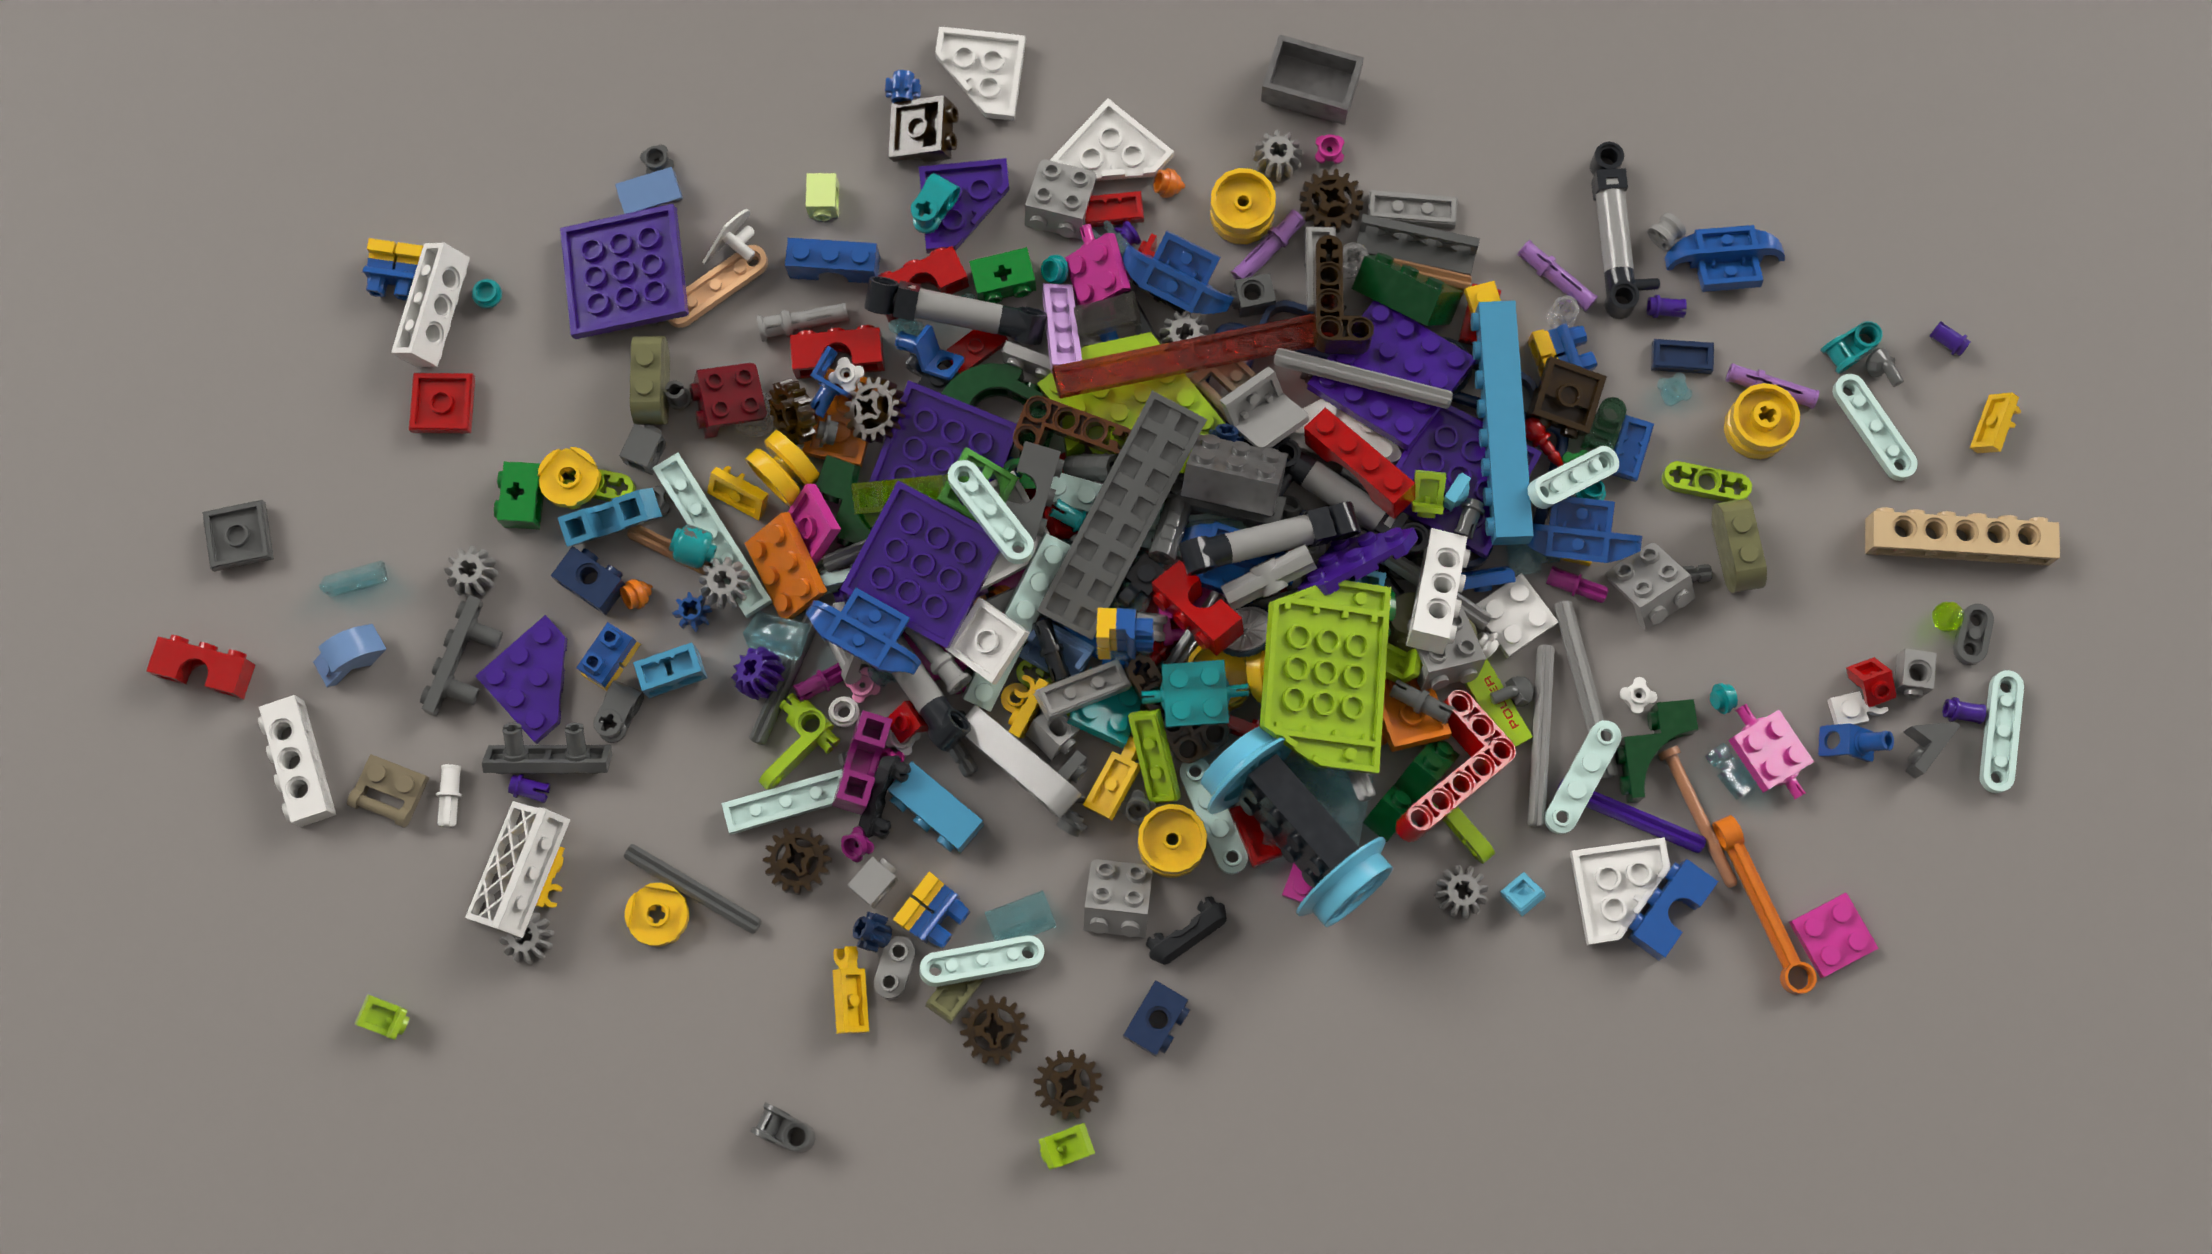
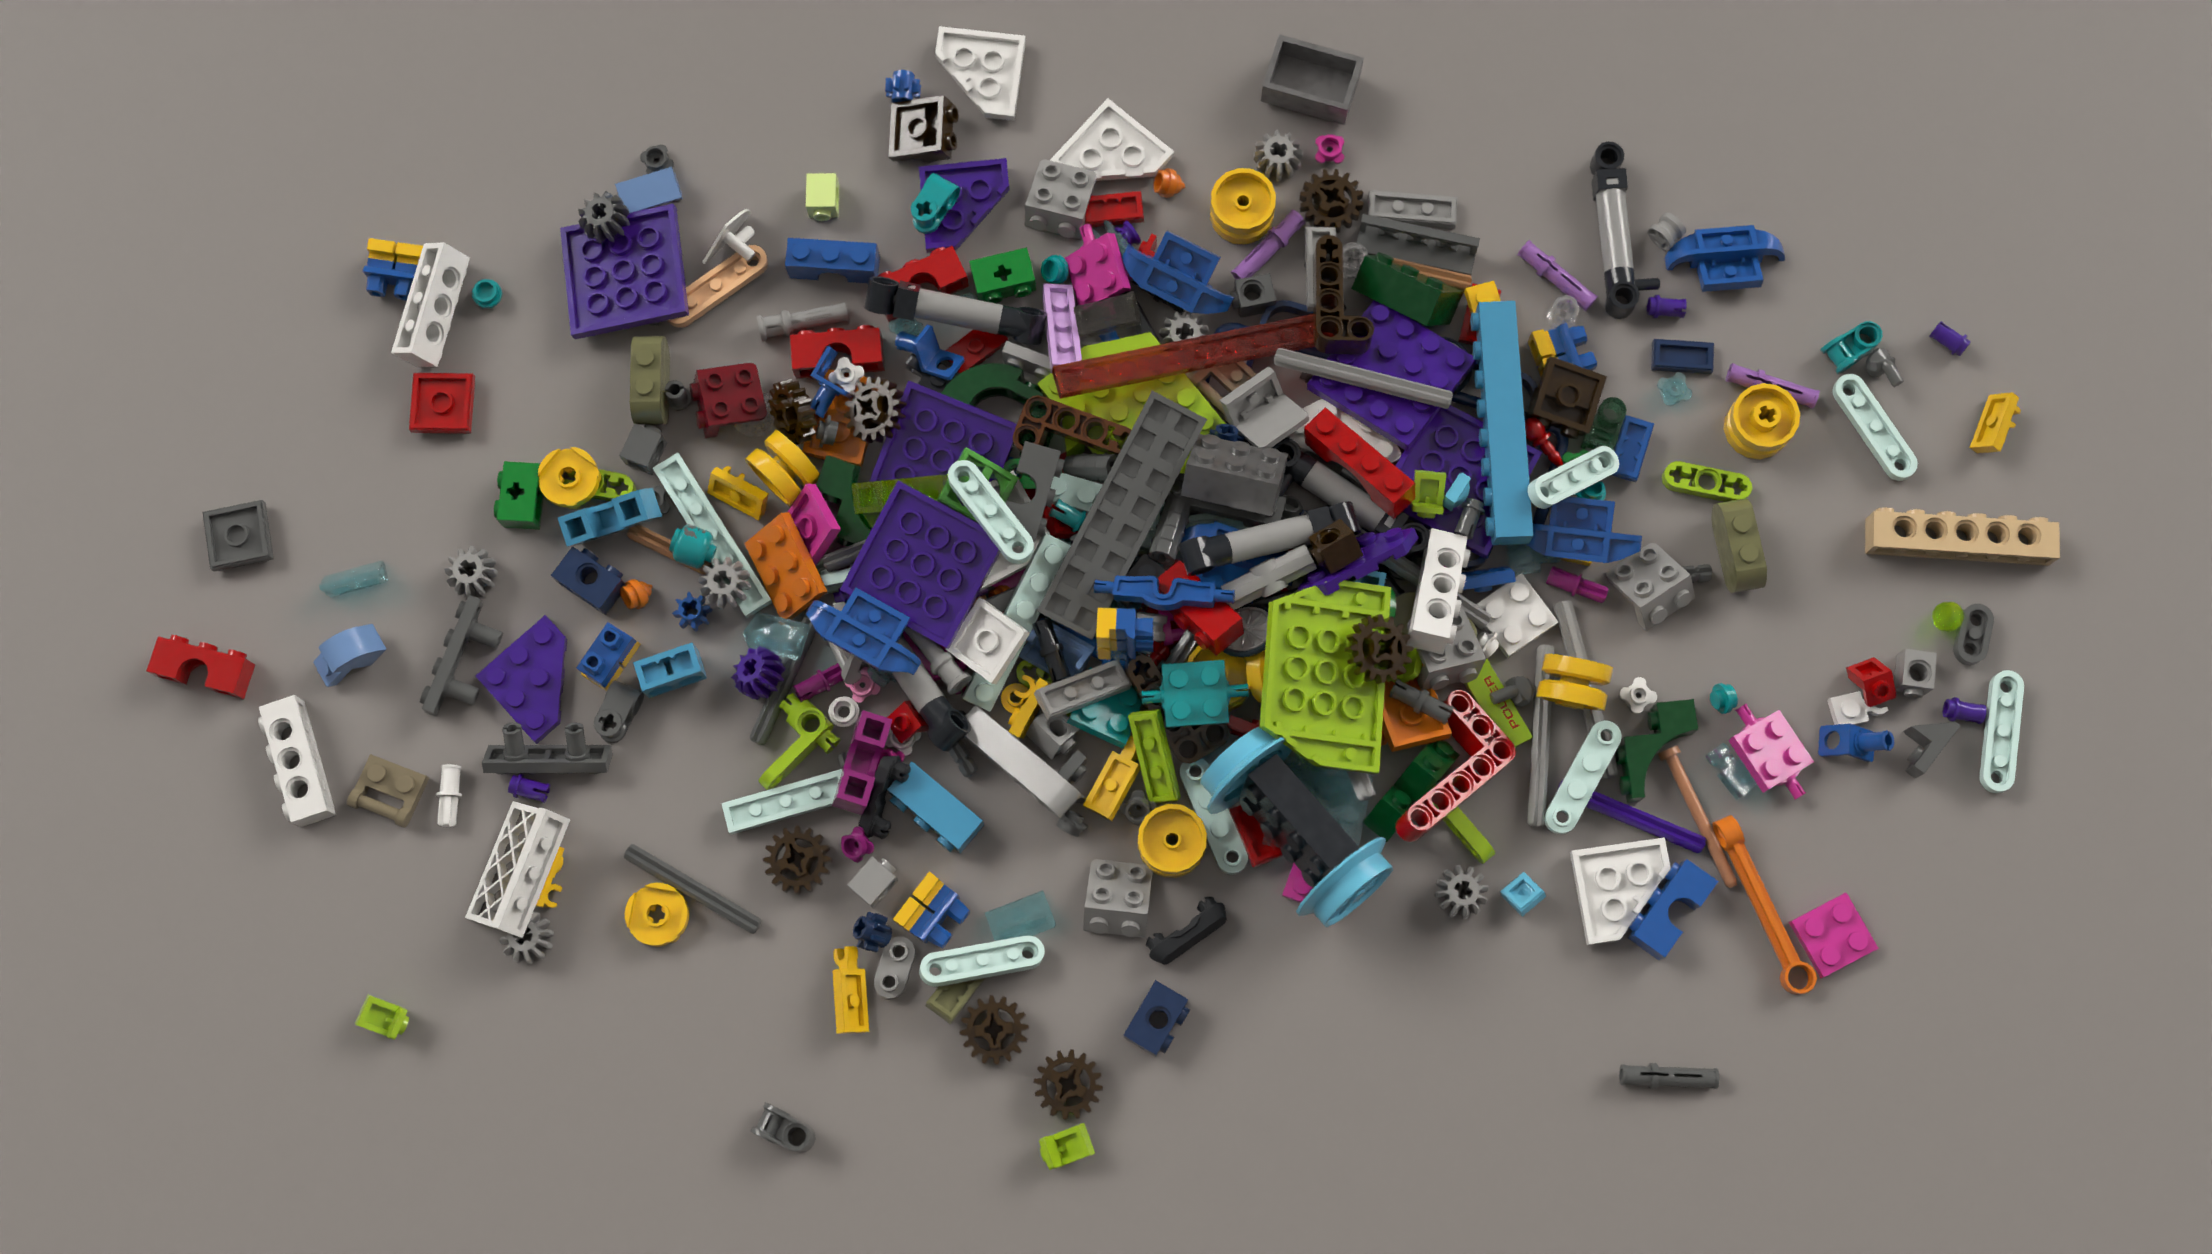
none -> dark grey gear [578,191,630,244]
none -> blue piece [1094,575,1235,611]
none -> dark brown brick [1308,518,1364,574]
none -> dark brown gear [1345,614,1414,684]
none -> yellow wheel [1536,653,1613,711]
none -> dark grey pin [1619,1063,1720,1089]

